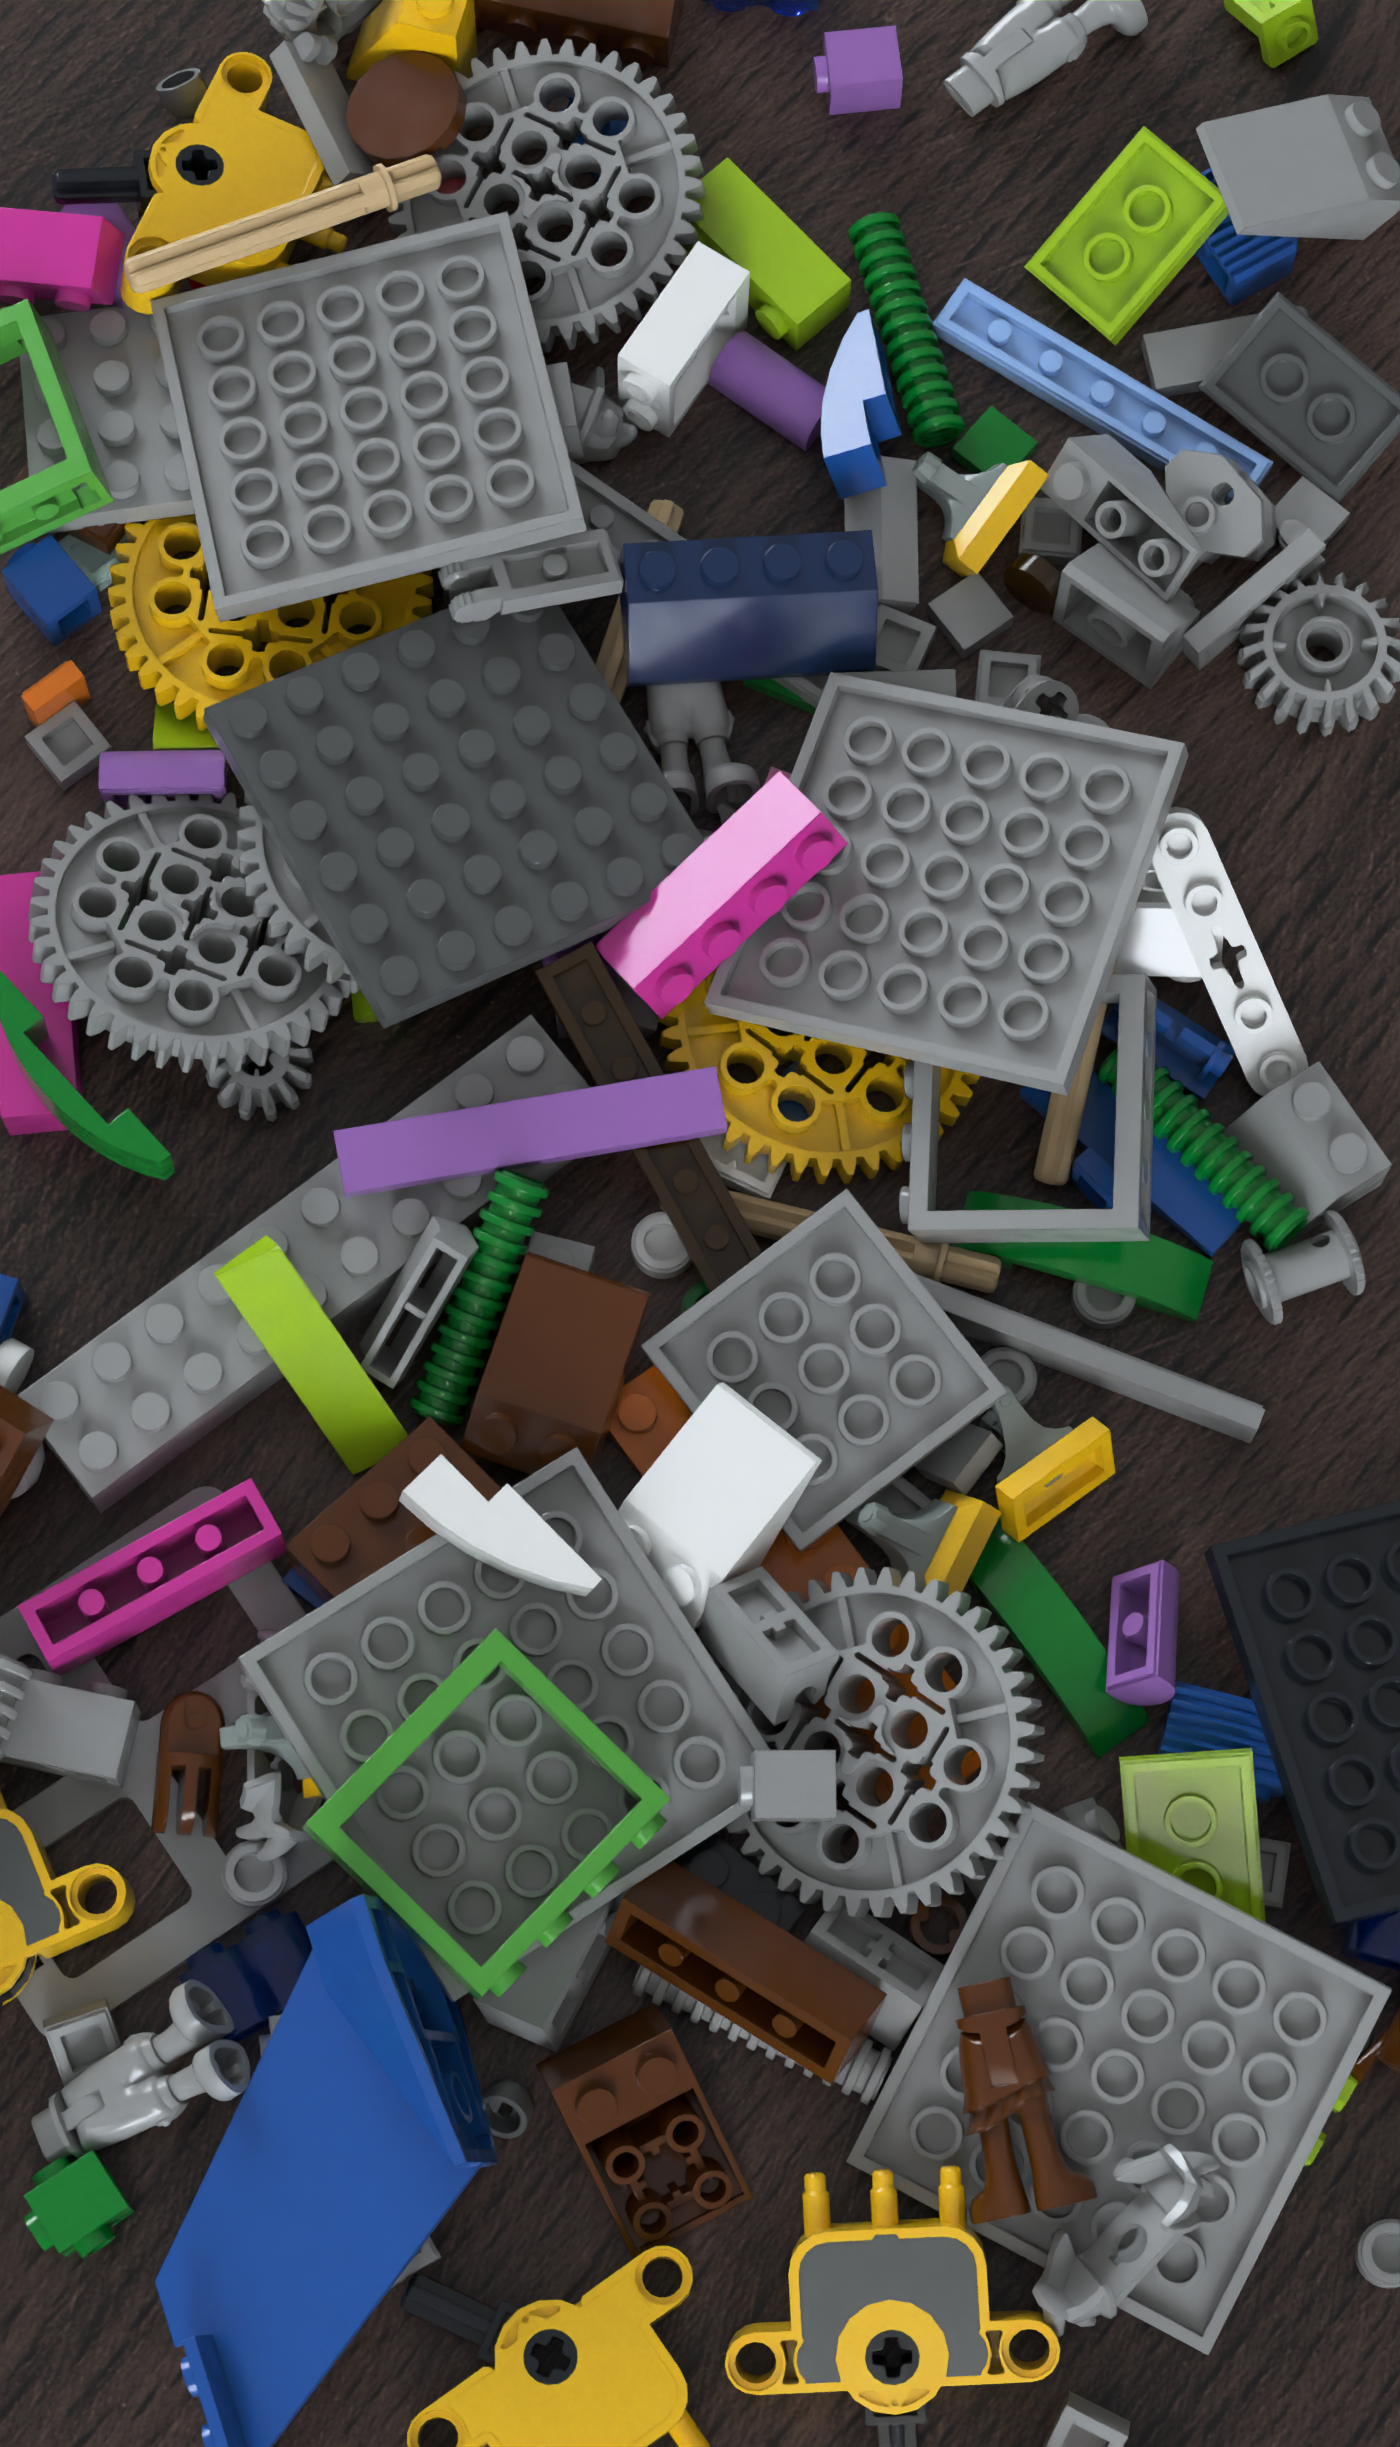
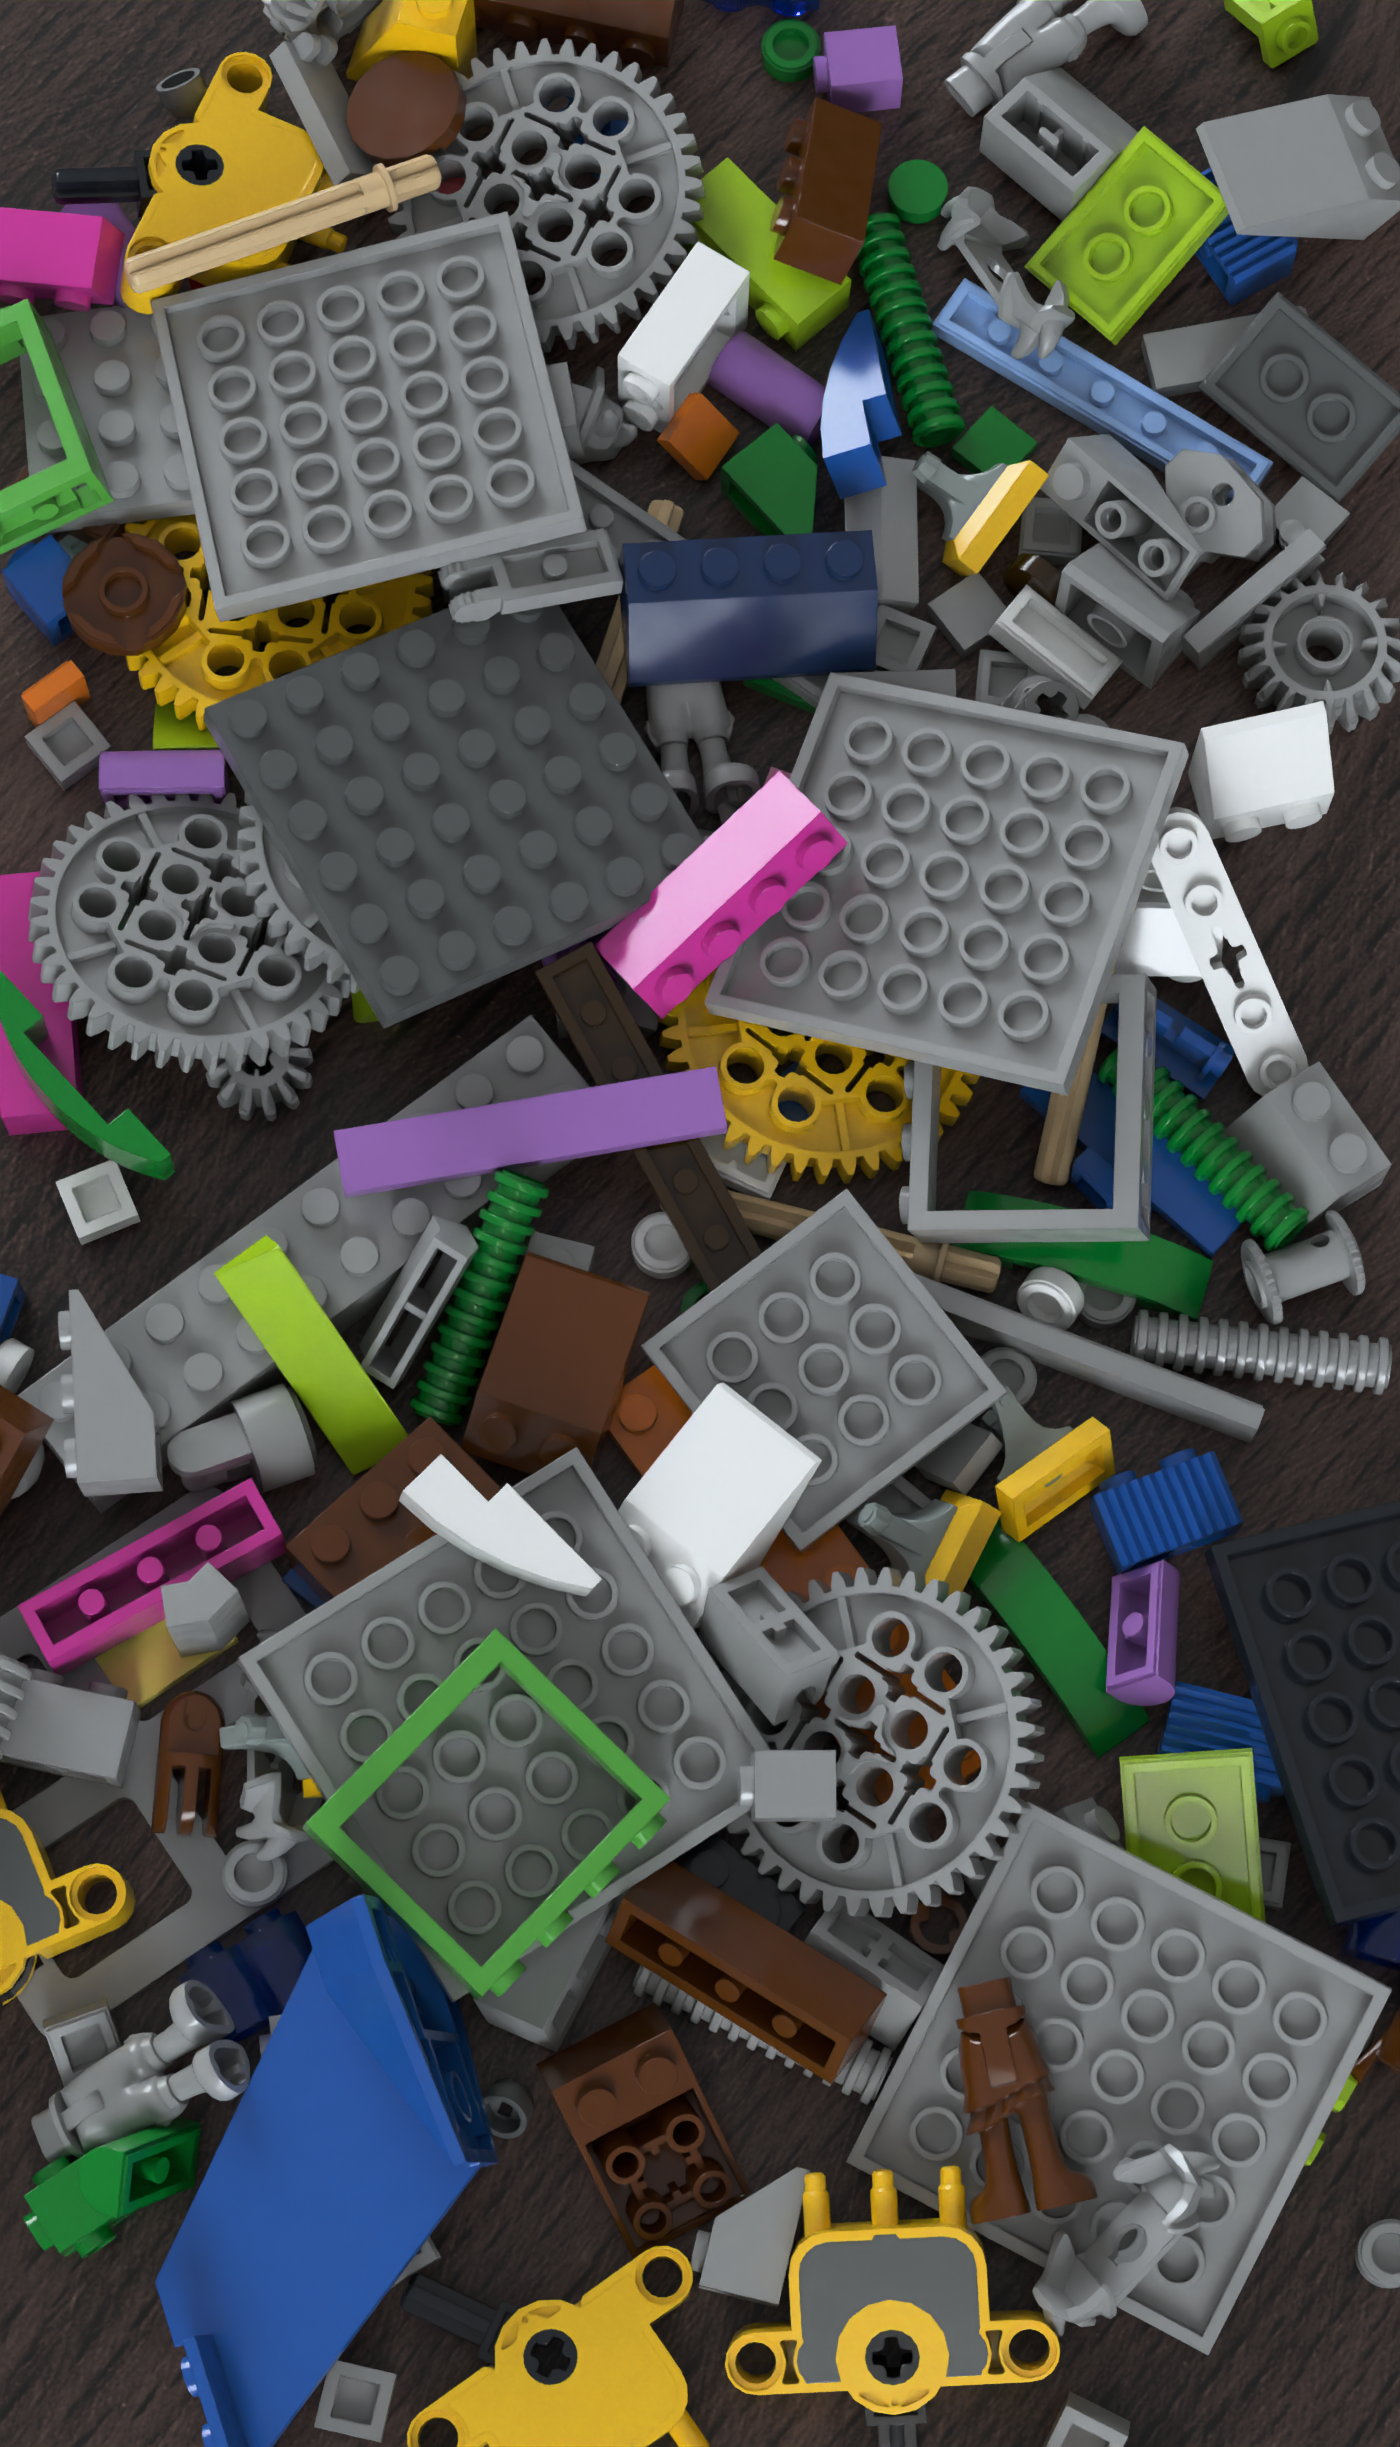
none -> white plate [56,1160,140,1245]
none -> light grey slope [58,1289,163,1497]
none -> reddish brown tile [62,533,187,656]
none -> green brick [78,2117,201,2218]
none -> light yellow tile [95,1619,239,1709]
none -> light grey piece [161,1562,250,1657]
none -> light grey piece [167,1383,319,1493]
none -> light grey plate [314,2360,398,2443]
none -> orange tile [657,393,740,480]
none -> light grey slope [690,2167,810,2308]
none -> green slope [721,423,818,536]
none -> green tile [761,19,821,83]
none -> reddish brown brick [770,97,882,285]
none -> green tile [887,160,948,224]
none -> light grey piece [937,186,1075,360]
none -> light grey slope [979,67,1138,221]
none -> white tile [988,584,1123,710]
none -> white tile [1017,1267,1084,1330]
none -> blue brick [1089,1448,1244,1575]
none -> light grey piece [1130,1309,1392,1395]
none -> white slope [1188,701,1335,843]

